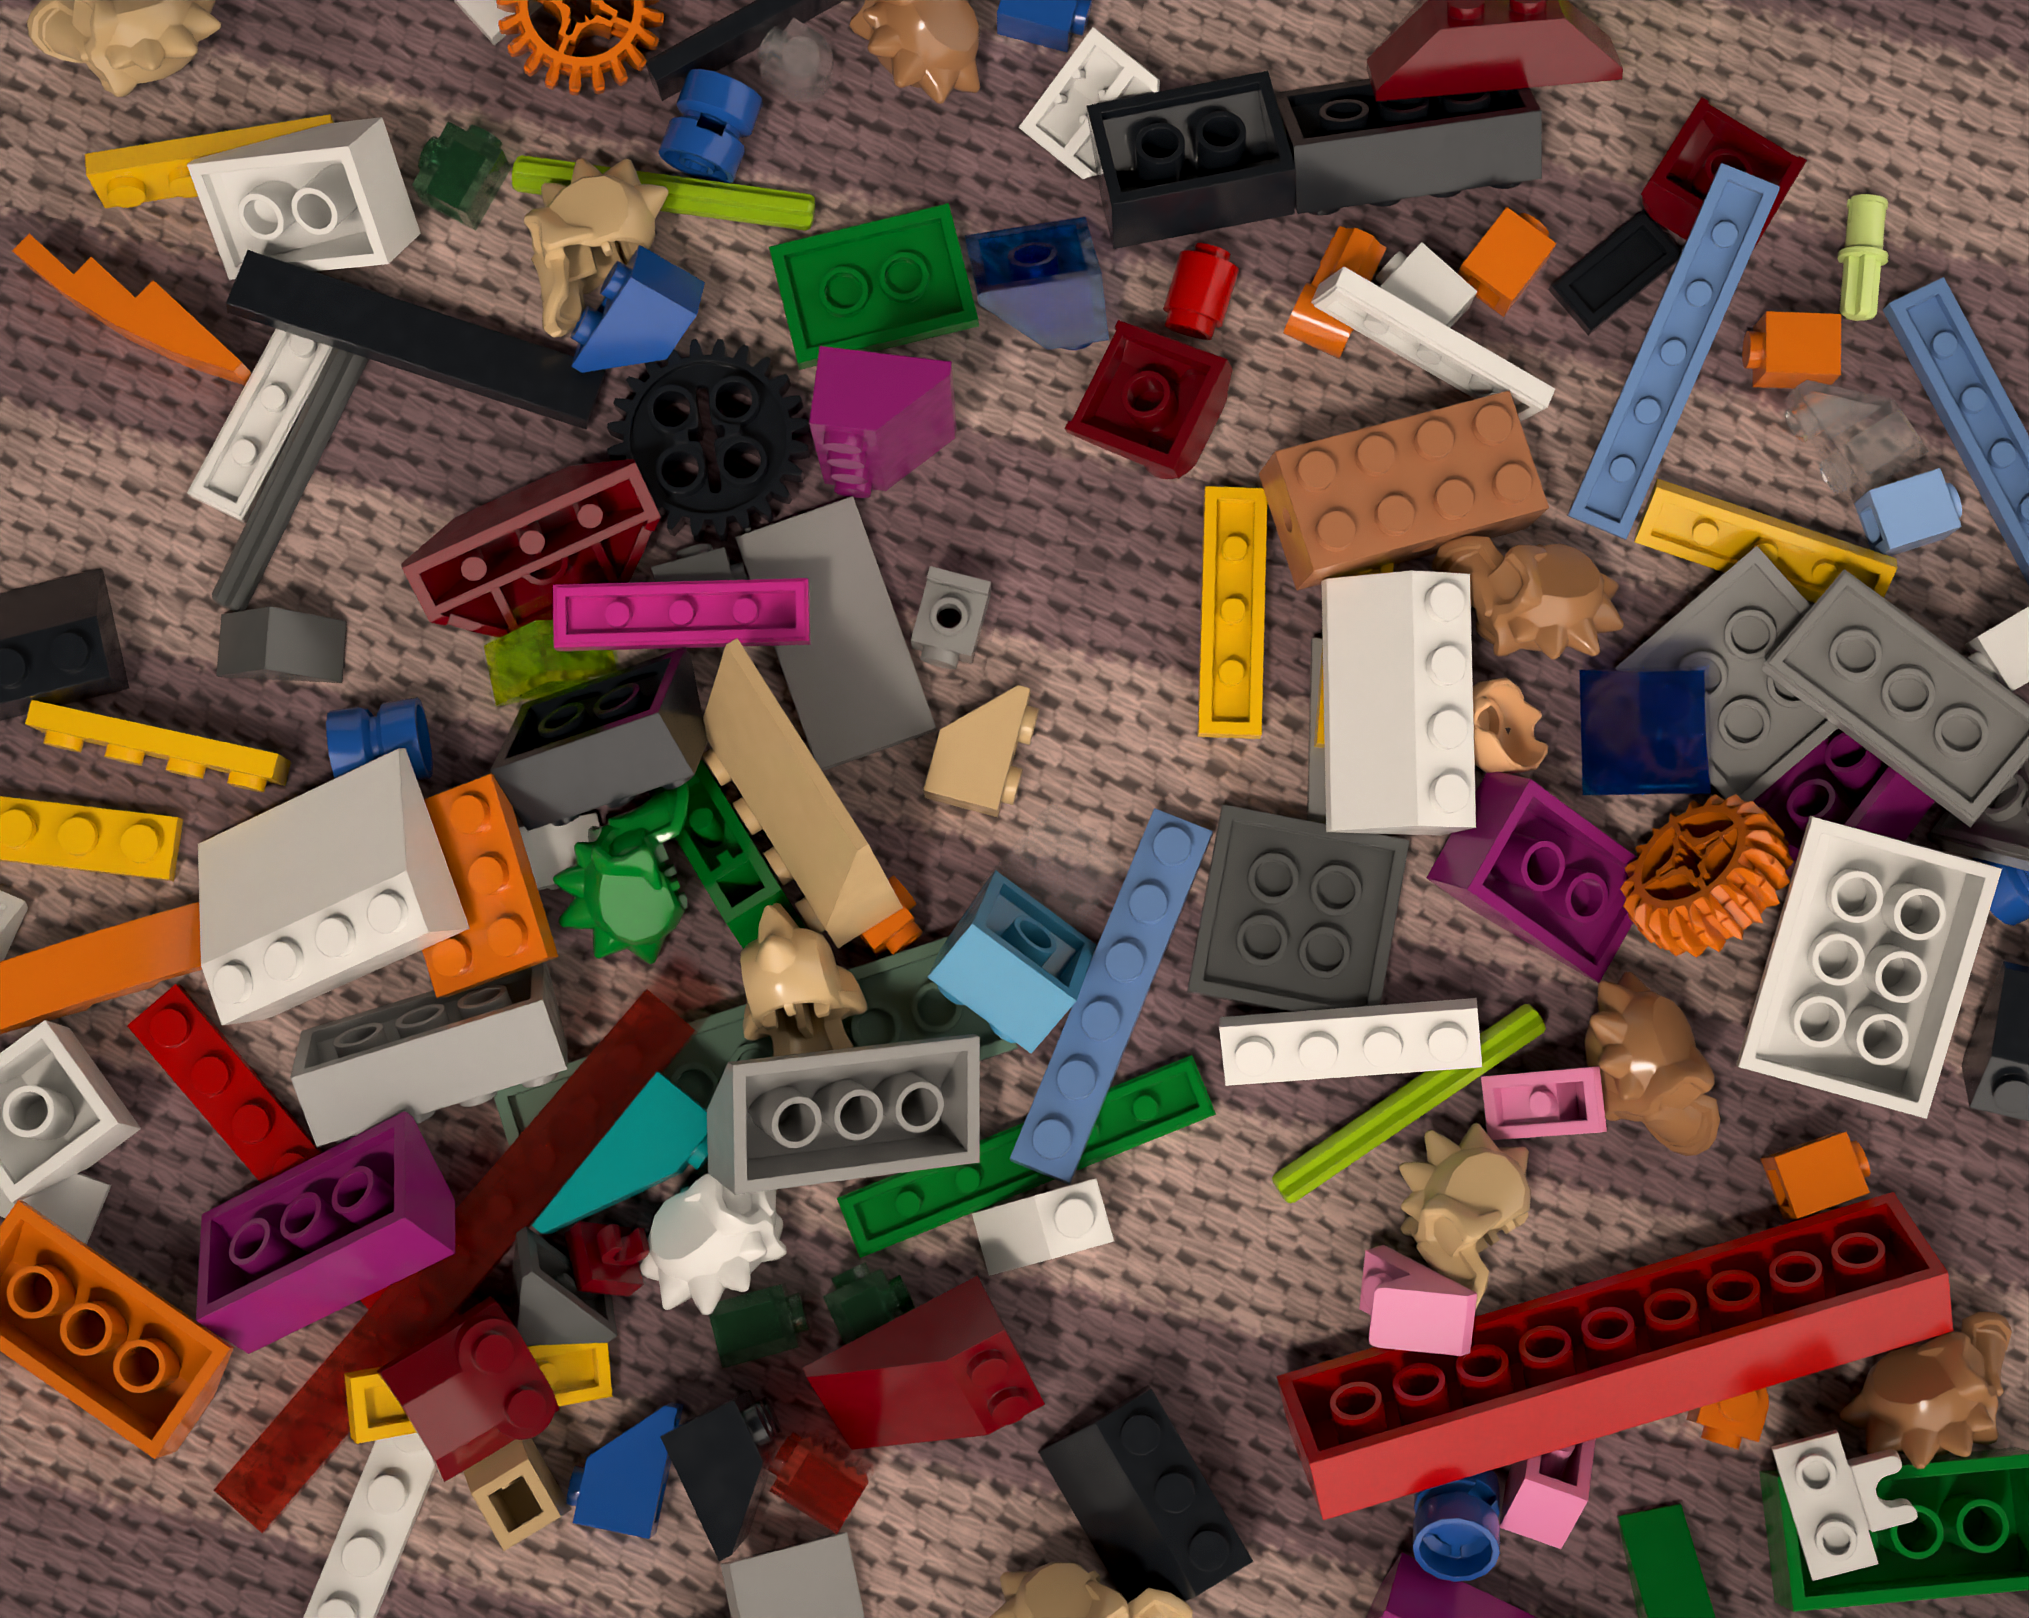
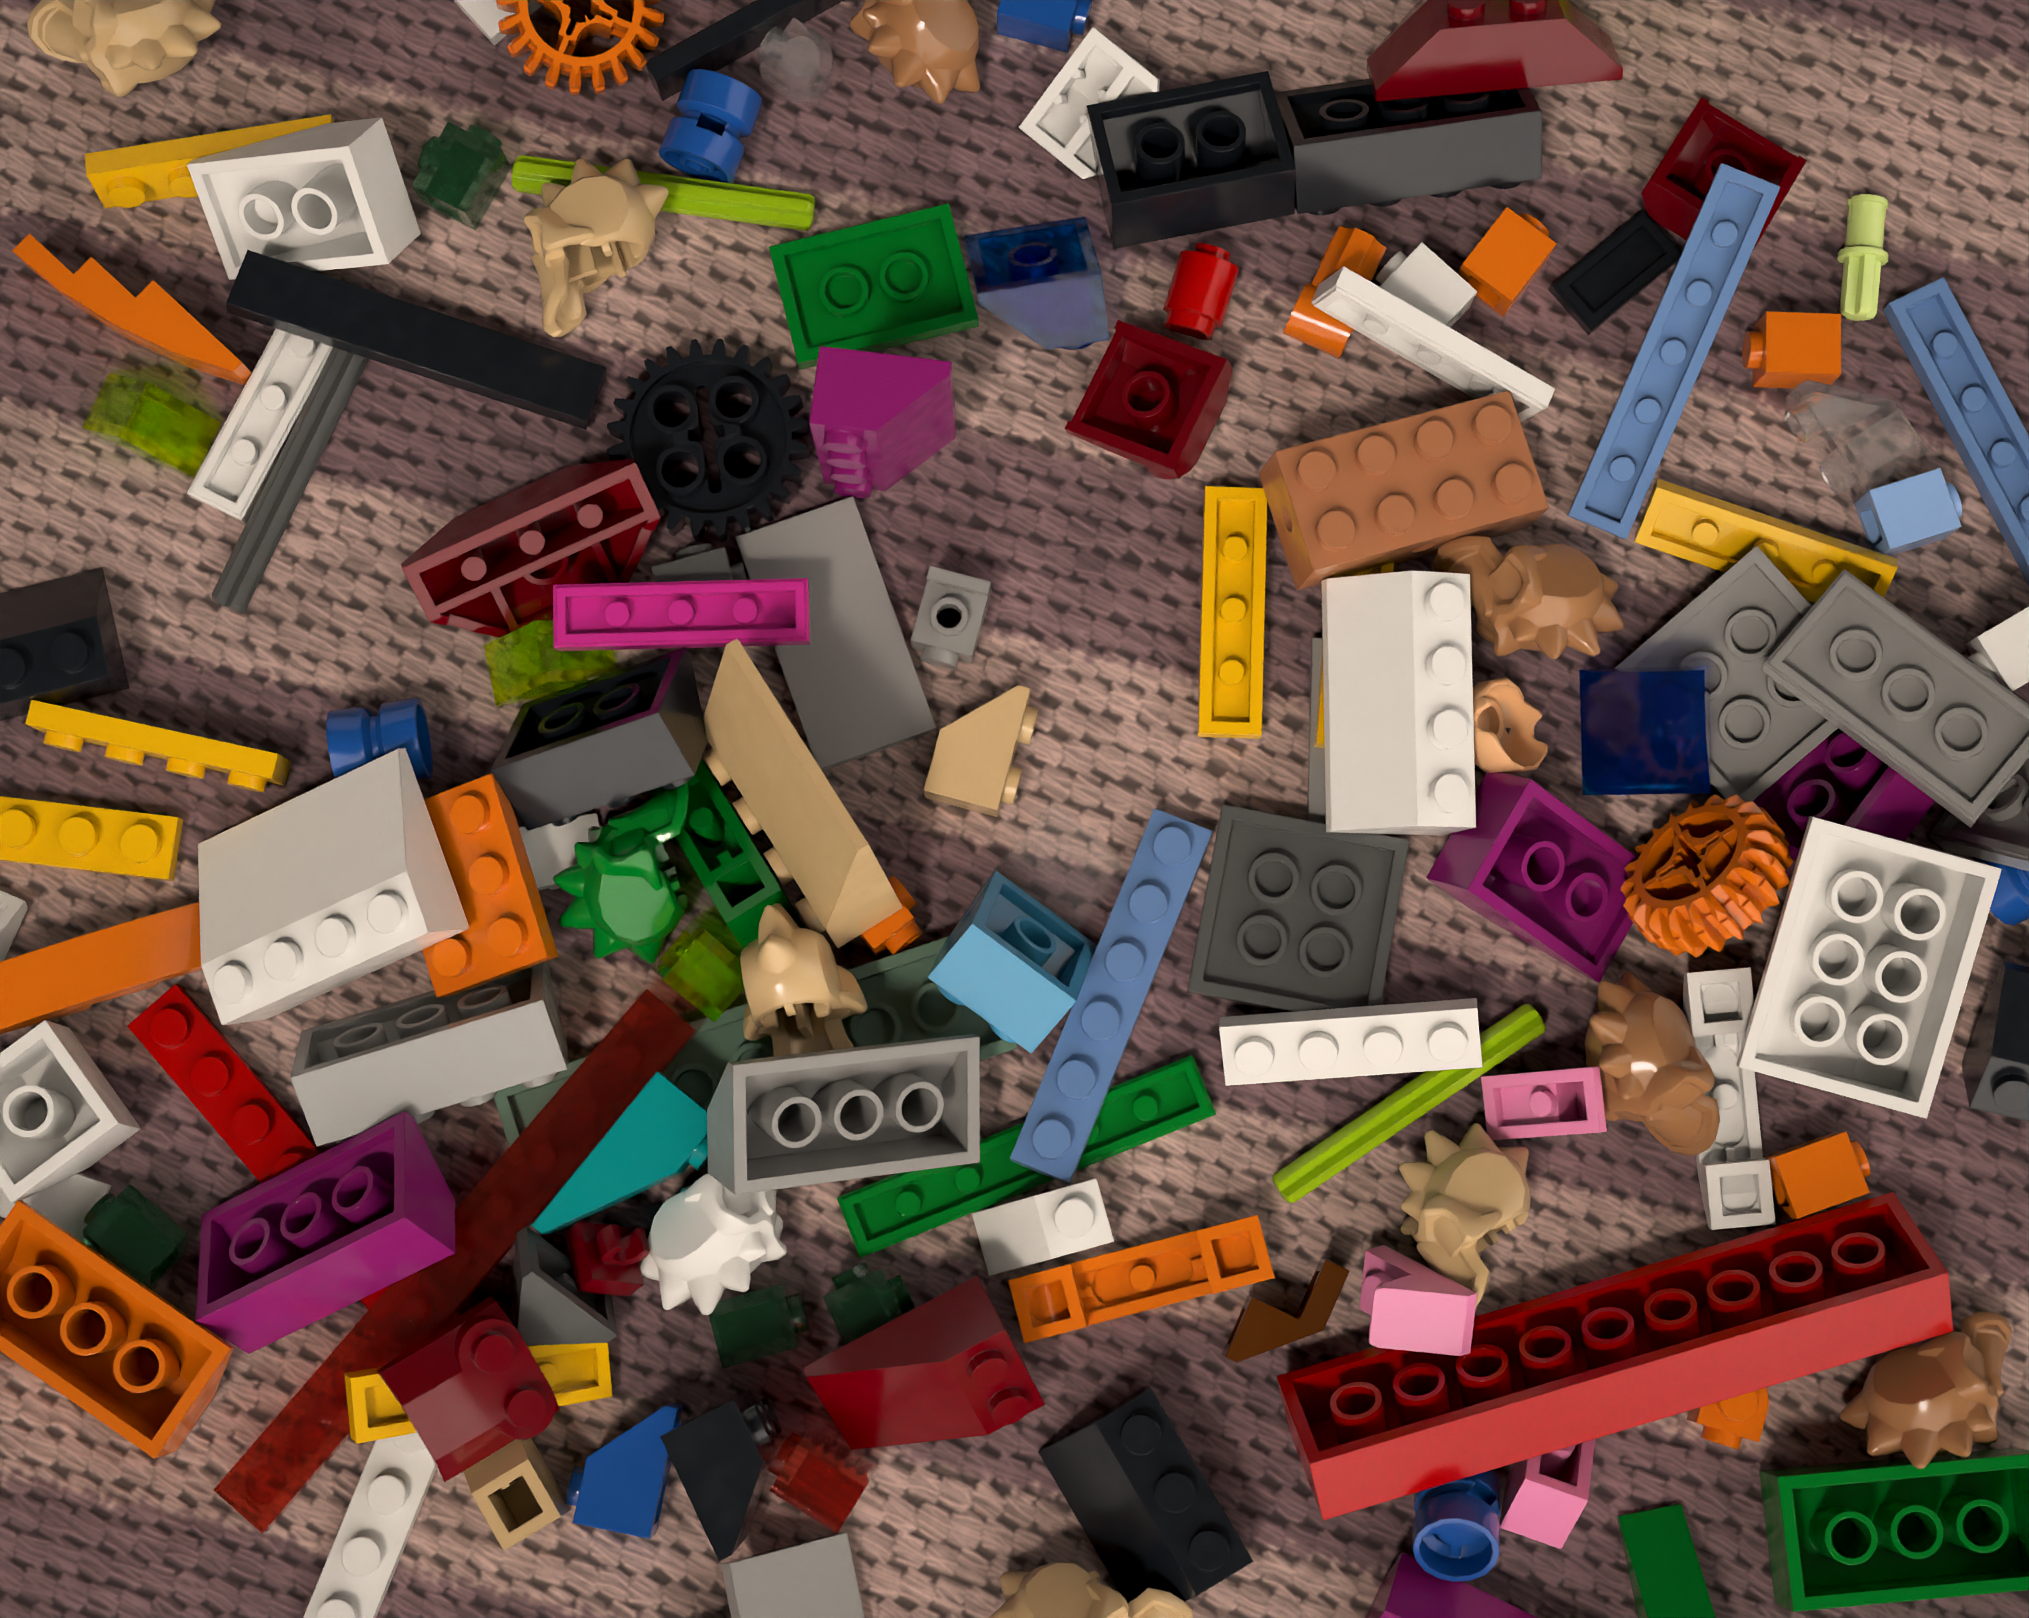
dark grey slope [216,606,347,683] -> none
blue slope [570,245,705,373] -> none
white plate [1771,1430,1918,1581] -> none
none -> clear neon green slope [82,373,222,479]
none -> clear green brick [83,1184,188,1289]
none -> clear neon green slope [651,920,744,1023]
none -> orange slope [1008,1214,1275,1343]
none -> reddish brown slope [1222,1259,1350,1363]
none -> white slope [1683,967,1776,1230]

